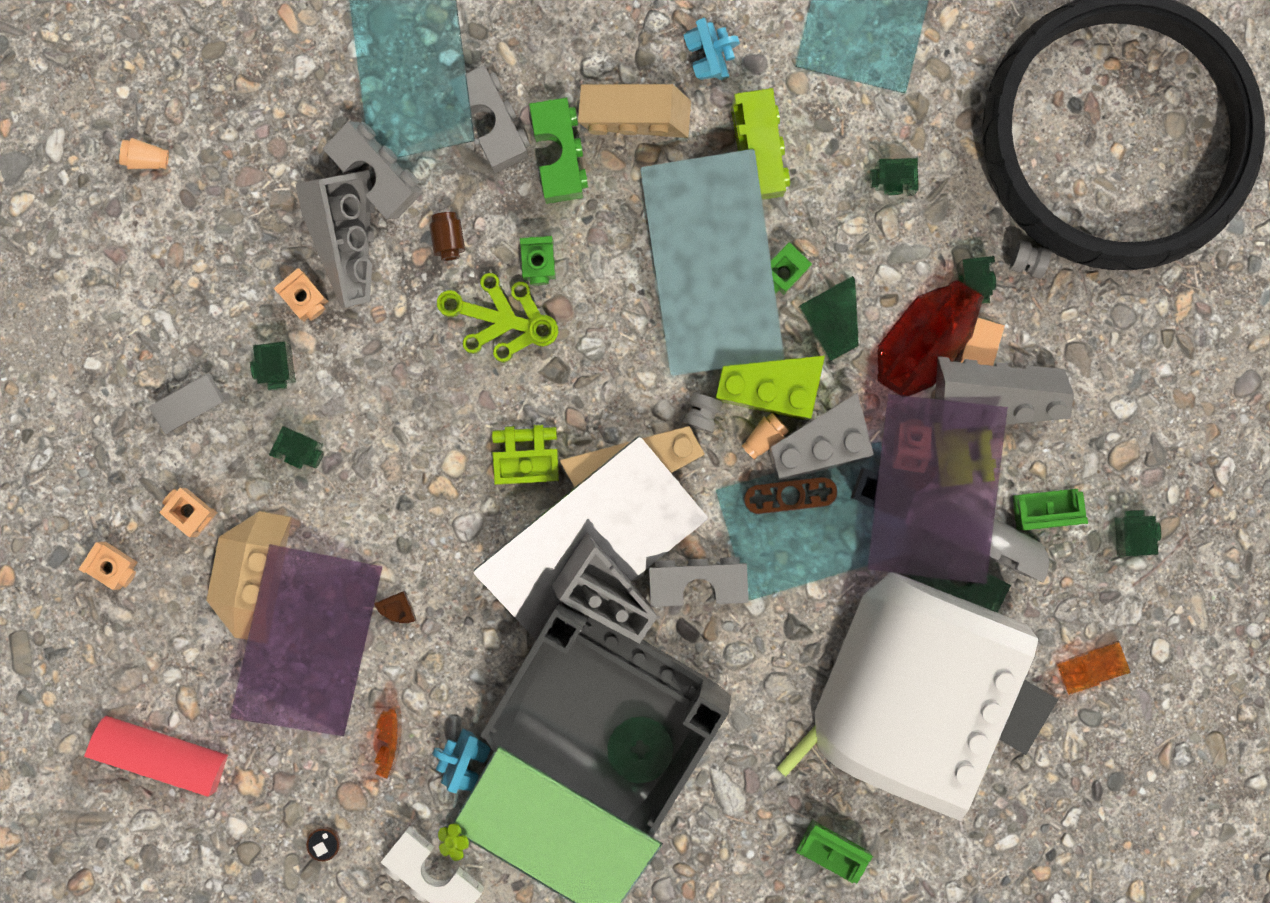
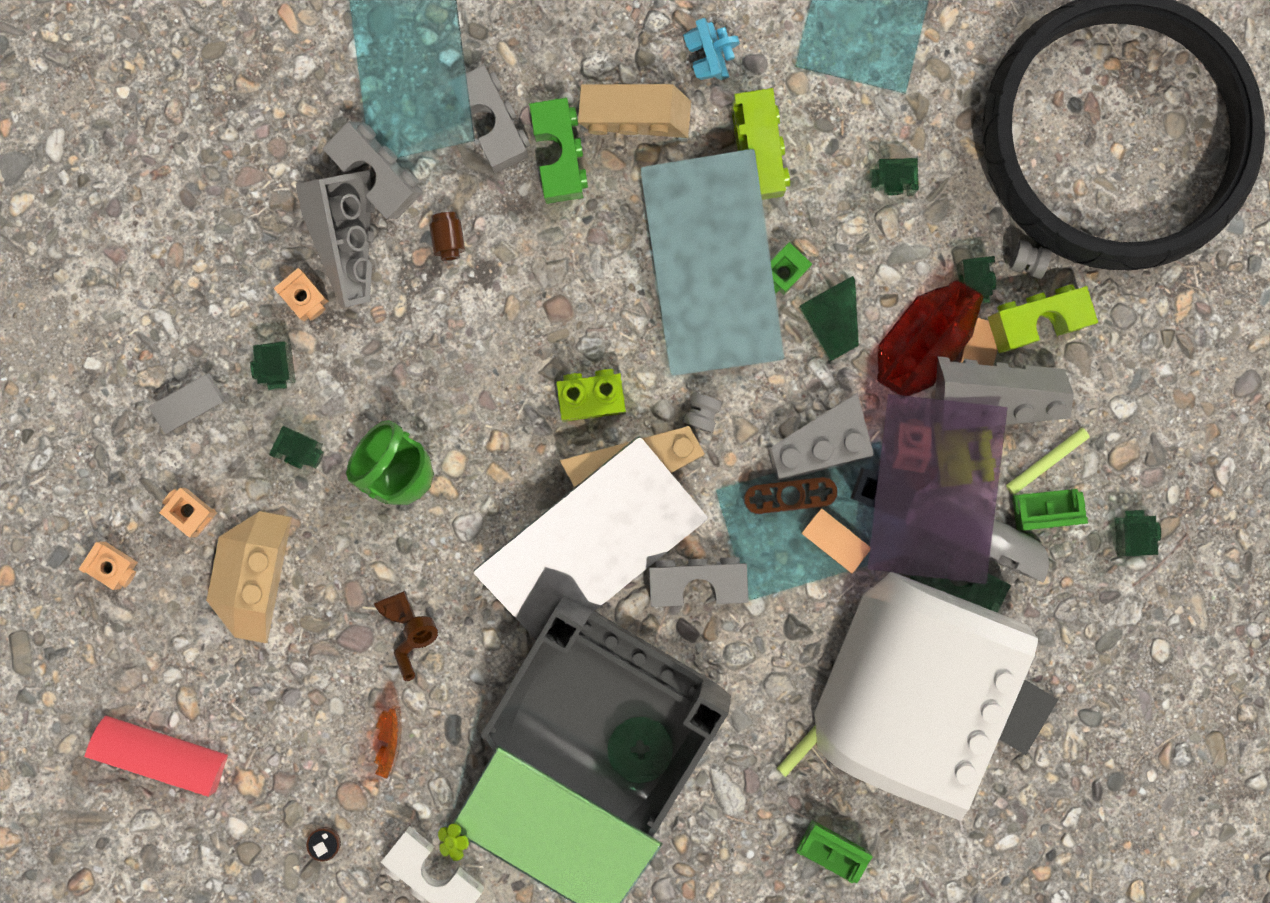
light nougat cone [119,138,169,169] -> none
clear purple piece [230,544,382,736] -> none
medium azure hips [432,728,490,794] -> none
lime plant [437,273,558,363] -> none
lime plate [492,425,559,485] -> none
bright green brick [520,236,556,286] -> none
light grey wedge [552,532,657,644] -> none
lime wedge [715,355,825,421] -> none
light nougat cone [742,412,790,459] -> none
clear orange slope [1057,641,1131,695] -> none
none -> bright green piece [346,420,434,505]
none -> reddish brown plate [394,616,438,681]
none -> lime brick [557,369,626,422]
none -> light nougat tile [801,508,872,574]
none -> lime arch [988,284,1098,353]
none -> yellowish green bar [1006,428,1090,495]

